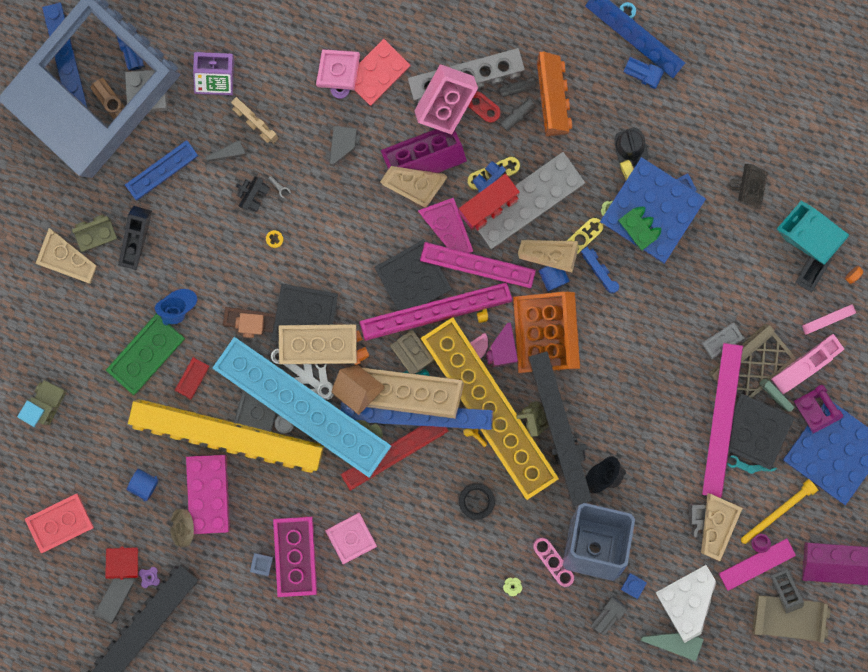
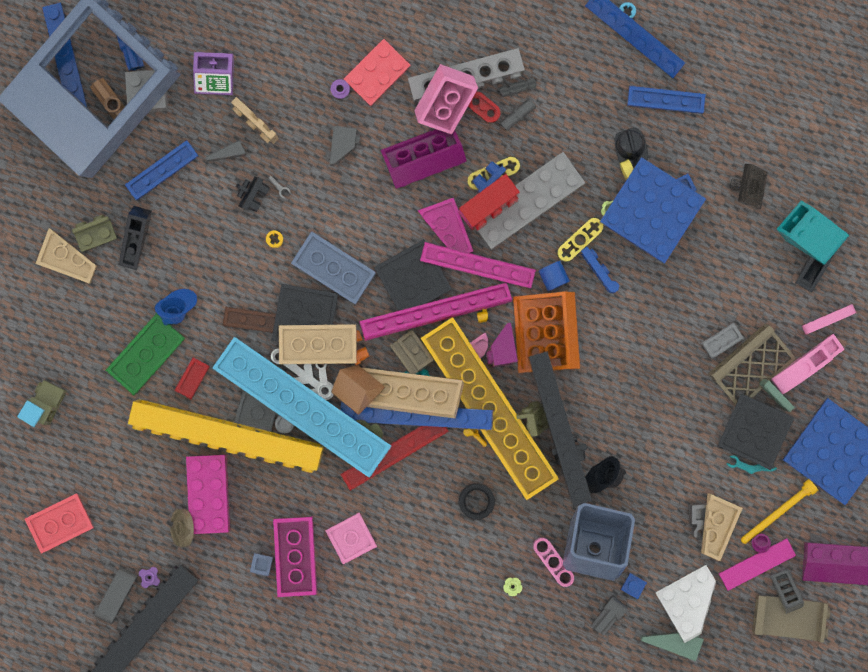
red piece [105,546,138,580] -> none
blue piece [126,469,159,501] -> none
nougat brick [235,313,264,338] -> none
bright pink tile [316,50,360,90] -> none
tan wing [380,166,447,208] -> none
tan wing [518,240,579,272] -> none
orange slope [537,52,572,137] -> none
green plate [618,206,662,251] -> none
blue piece [623,57,664,89] -> none
dark pink tile [702,343,743,498] -> none
magenta plate [794,385,843,434] -> none
orange tile [845,266,863,284] -> none
none -> sand blue plate [291,231,376,305]
none -> blue plate [627,86,706,114]

